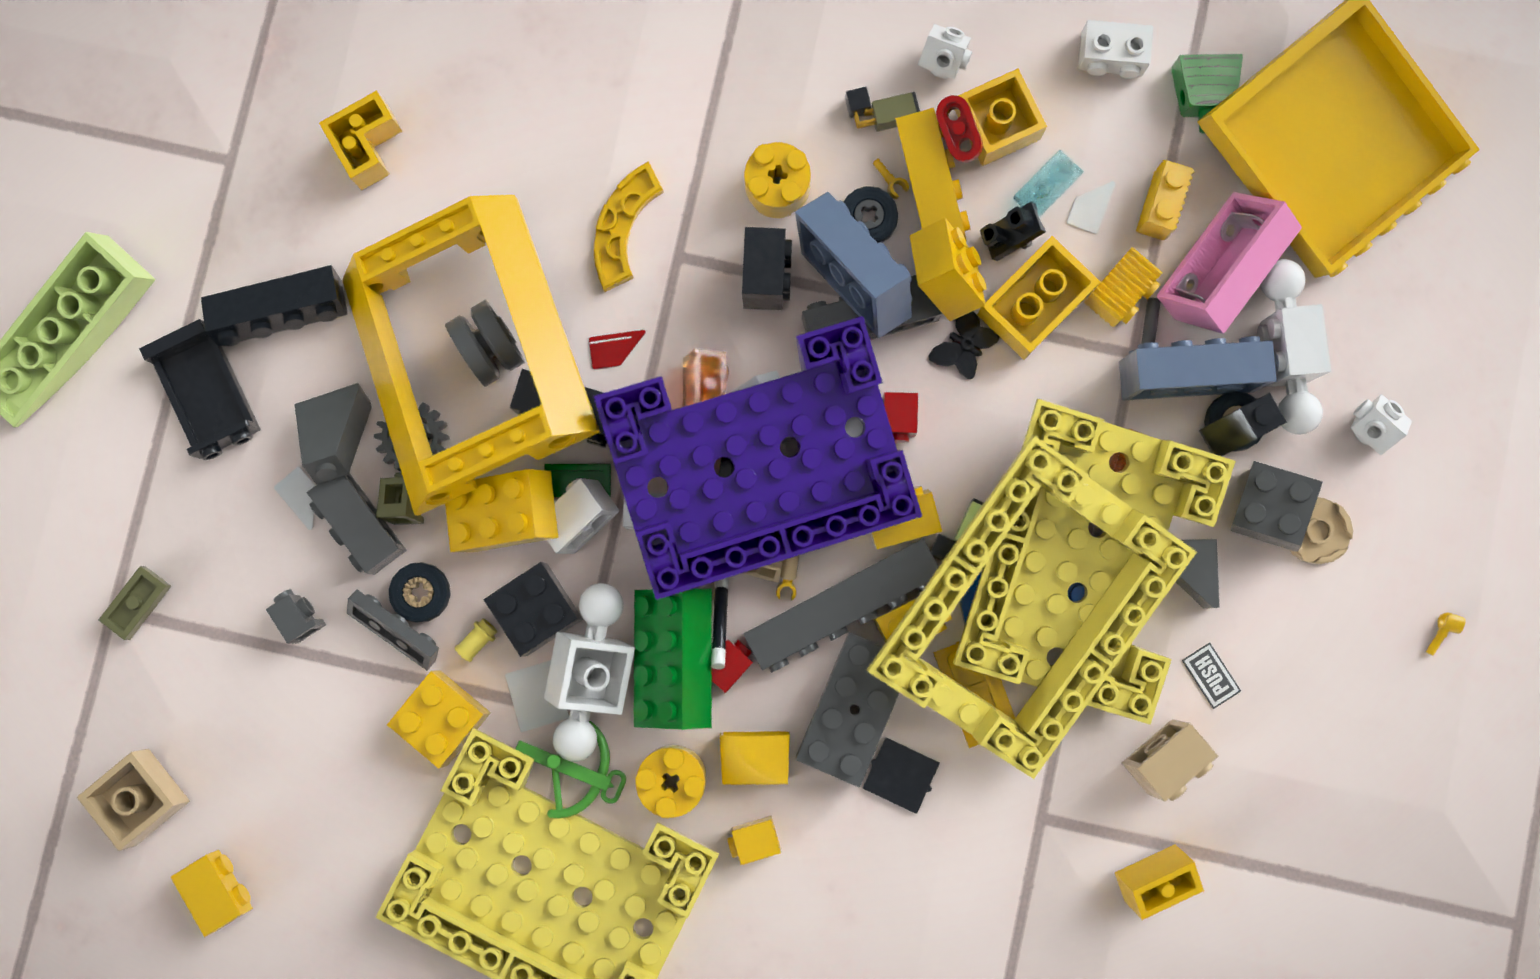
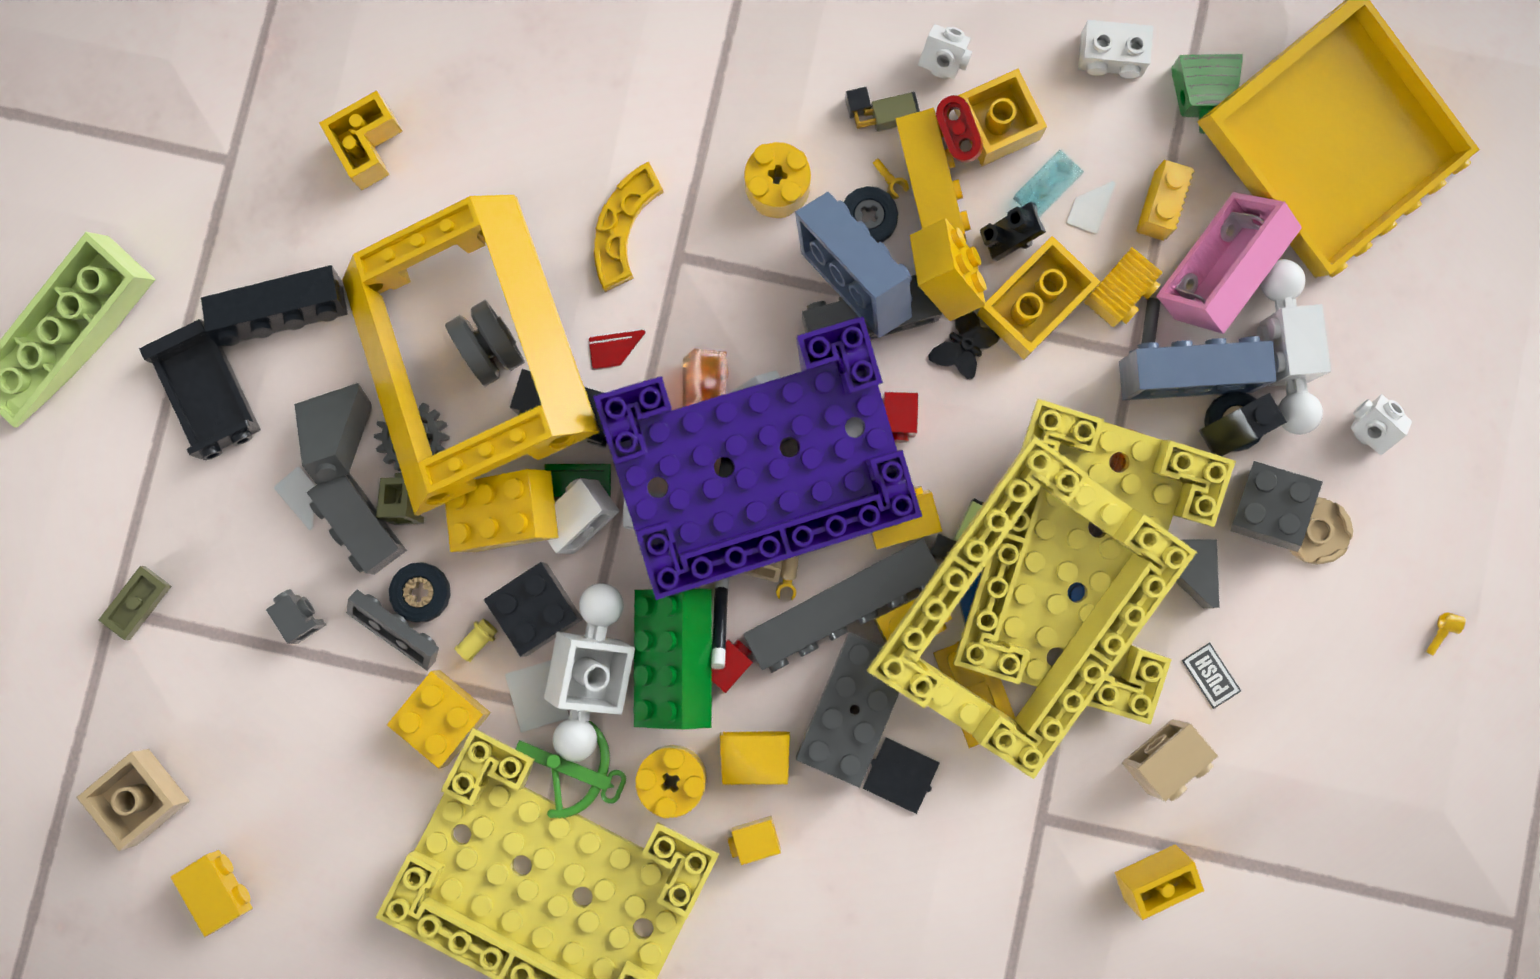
black brick [742,227,792,310] -> none

